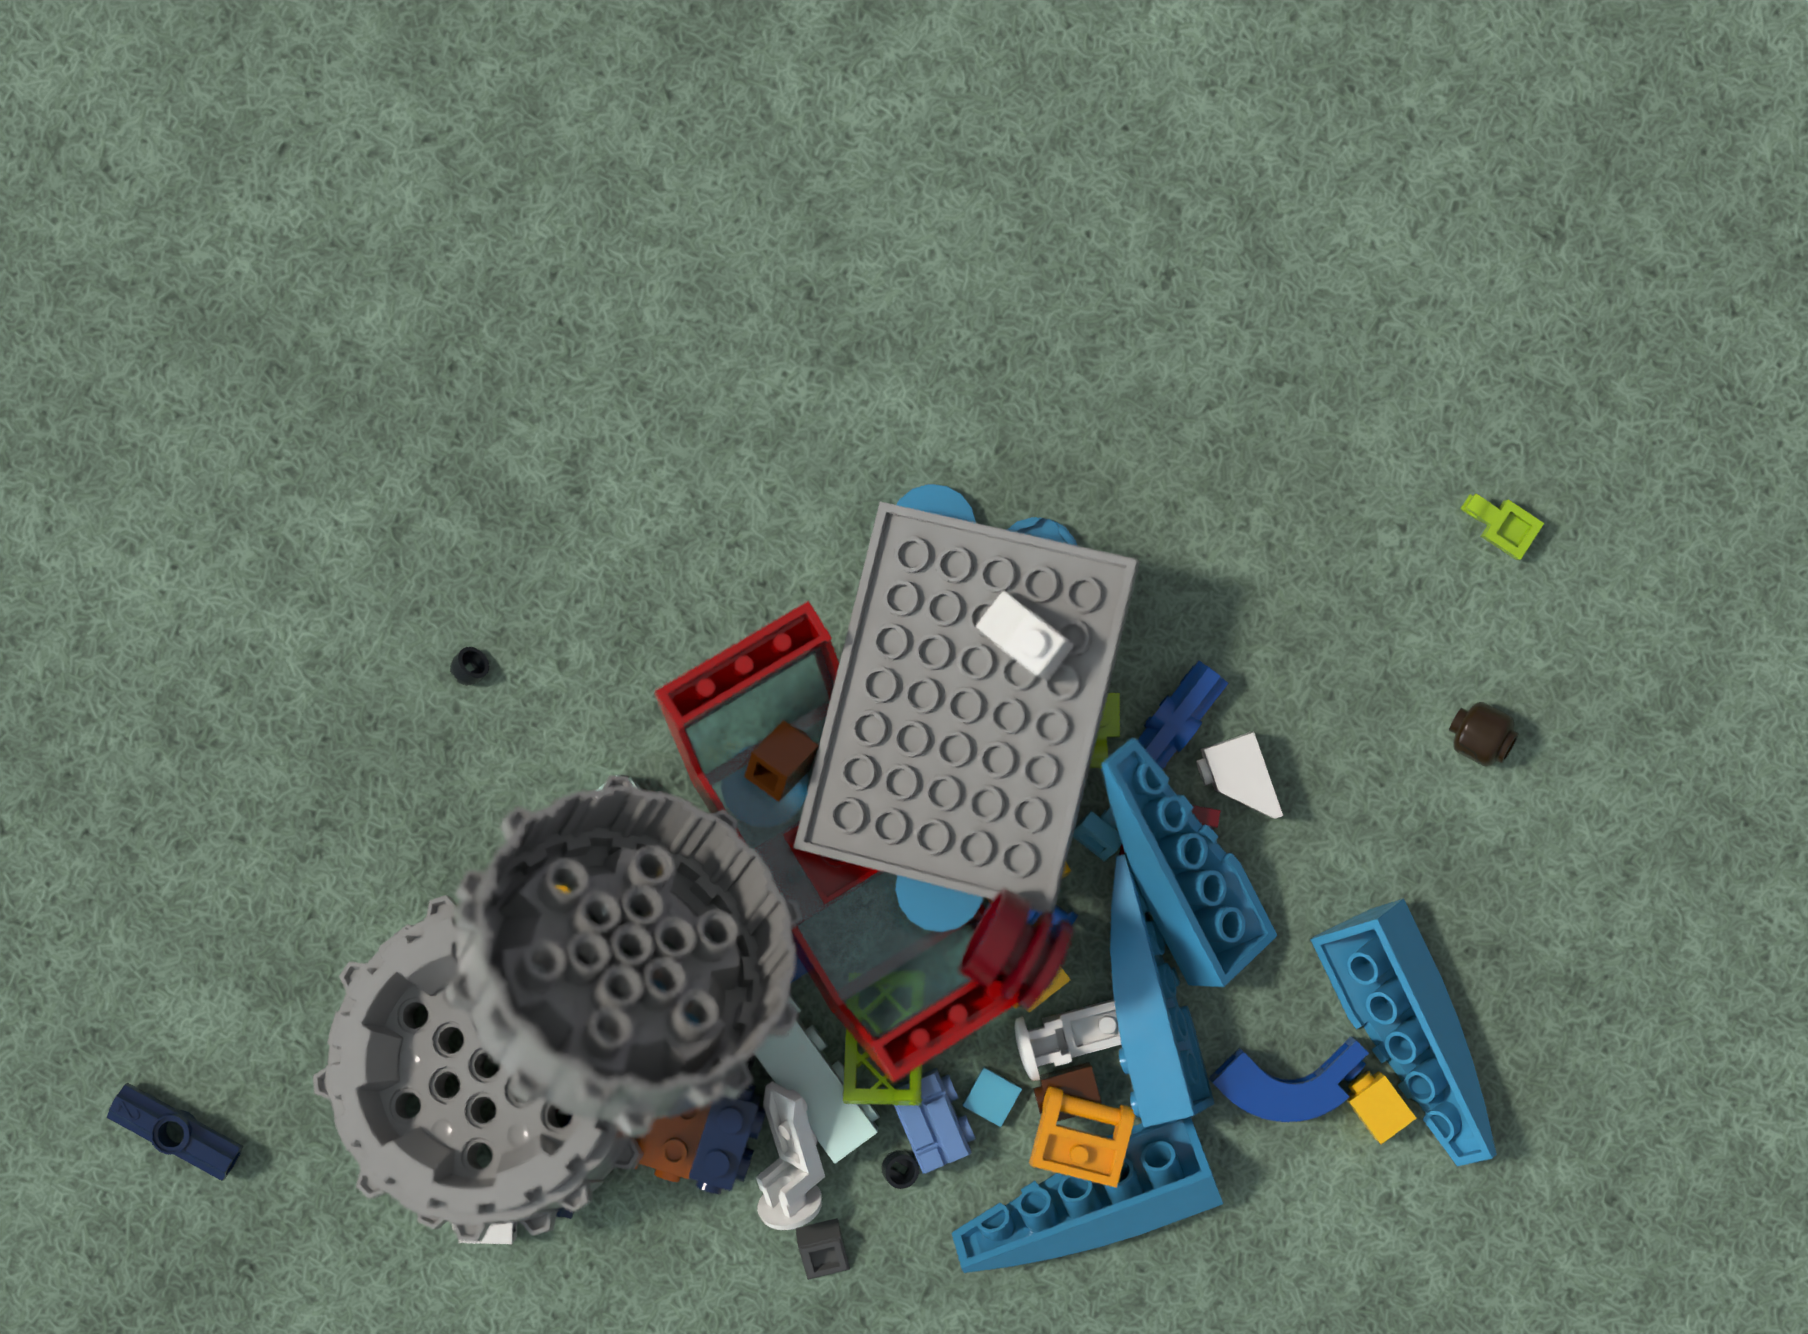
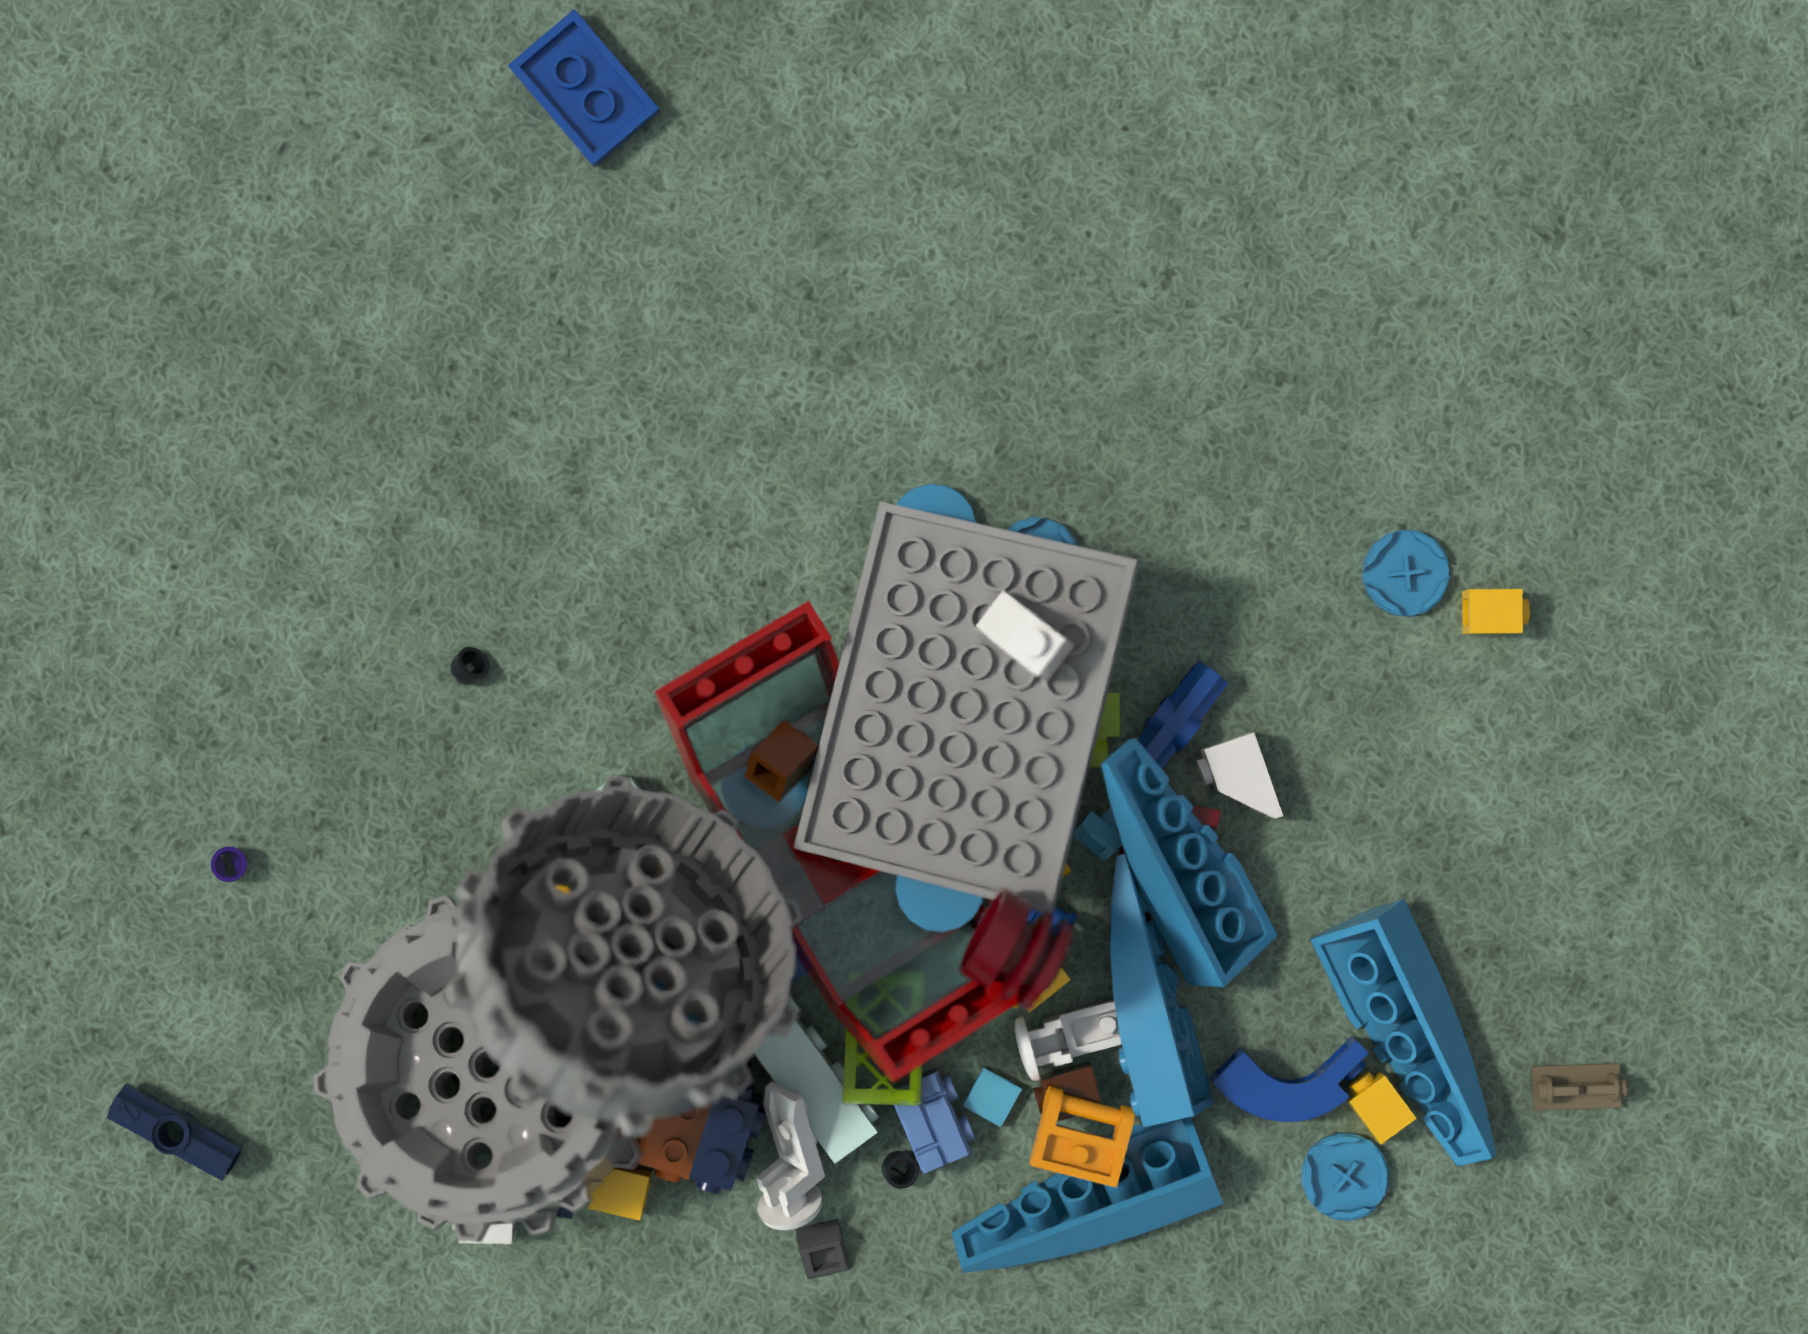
dark brown head [1449,702,1519,767] -> none
lime plate [1460,493,1544,560] -> none
none -> dark purple hinge [211,847,247,882]
none -> blue plate [508,9,661,168]
none -> yellow brick [588,1167,653,1220]
none -> dark azure tile [1301,1132,1389,1221]
none -> dark azure tile [1362,530,1450,617]
none -> yellow brick [1462,589,1530,635]
none -> dark tan hinge [1532,1063,1627,1111]

